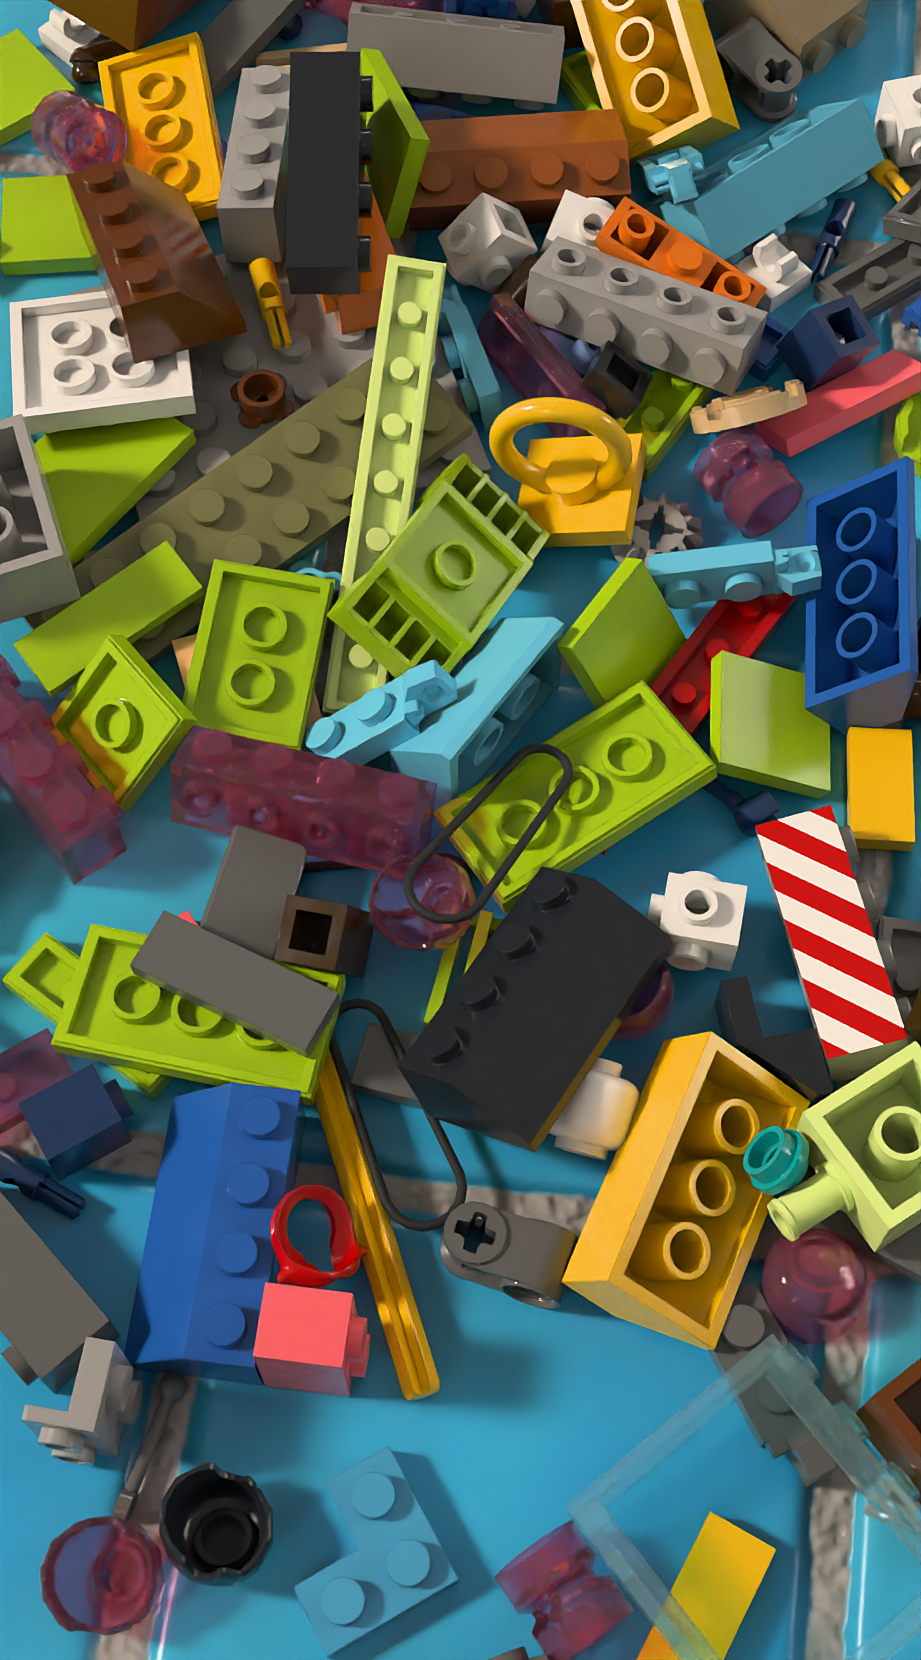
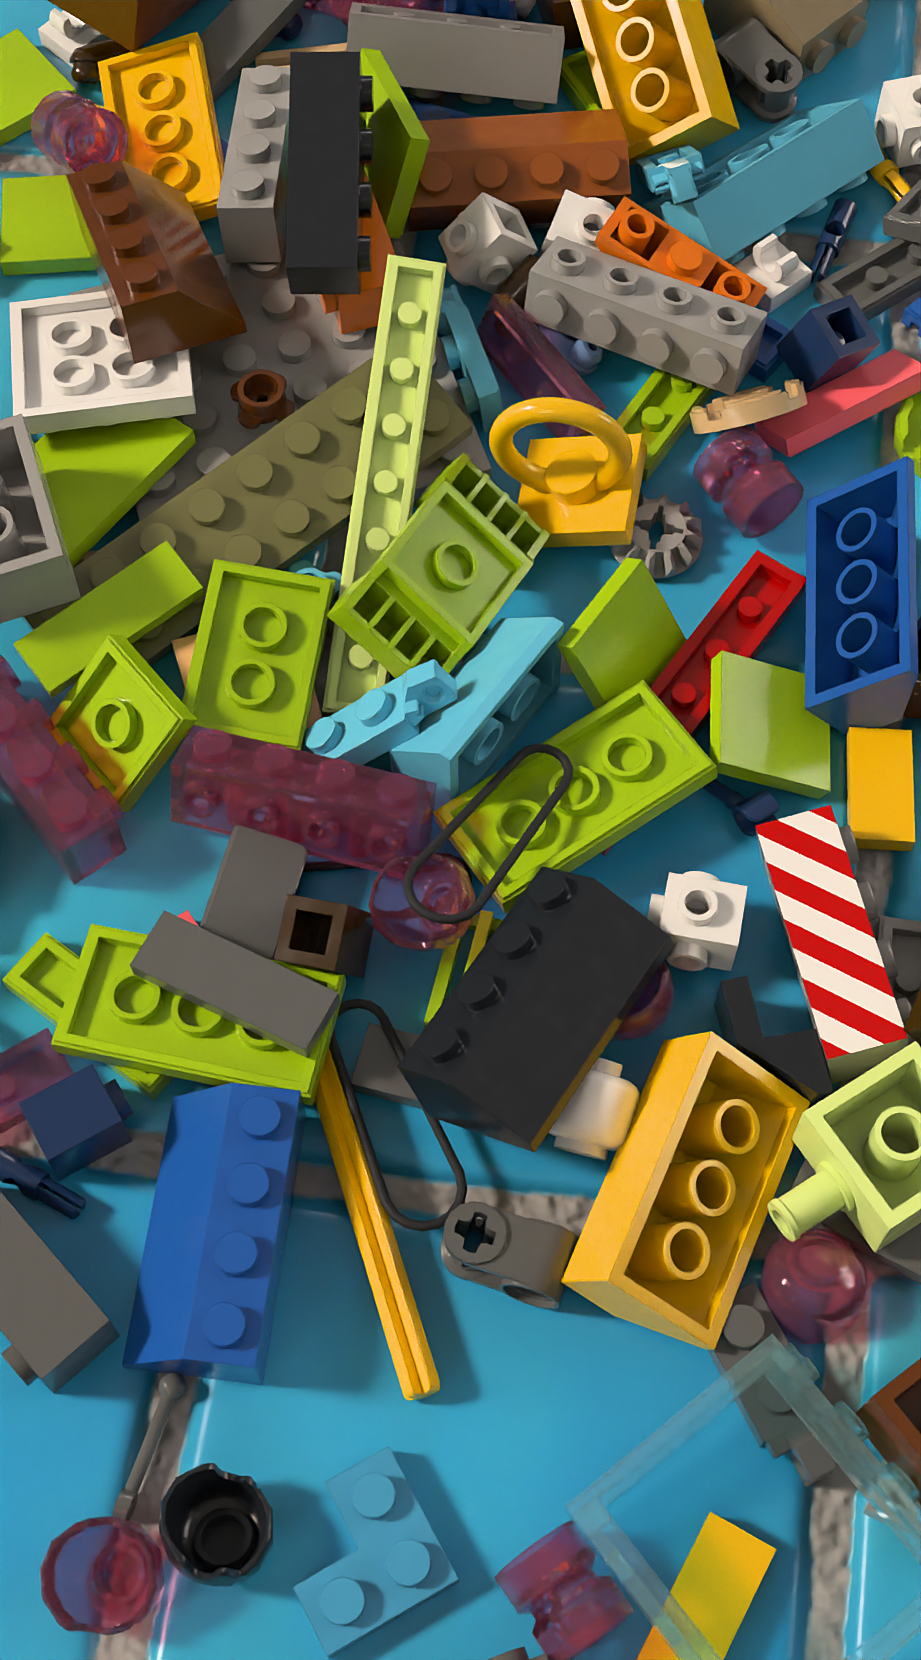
light grey bracket [21,1337,143,1466] -> none
yellow pin [249,258,292,350] -> none
coral brick [253,1282,371,1397] -> none
red piece [269,1184,368,1288] -> none
black tile [576,339,653,420] -> none
medium azure hinge [647,540,822,609] -> none
teal plate [743,1126,809,1195] -> none

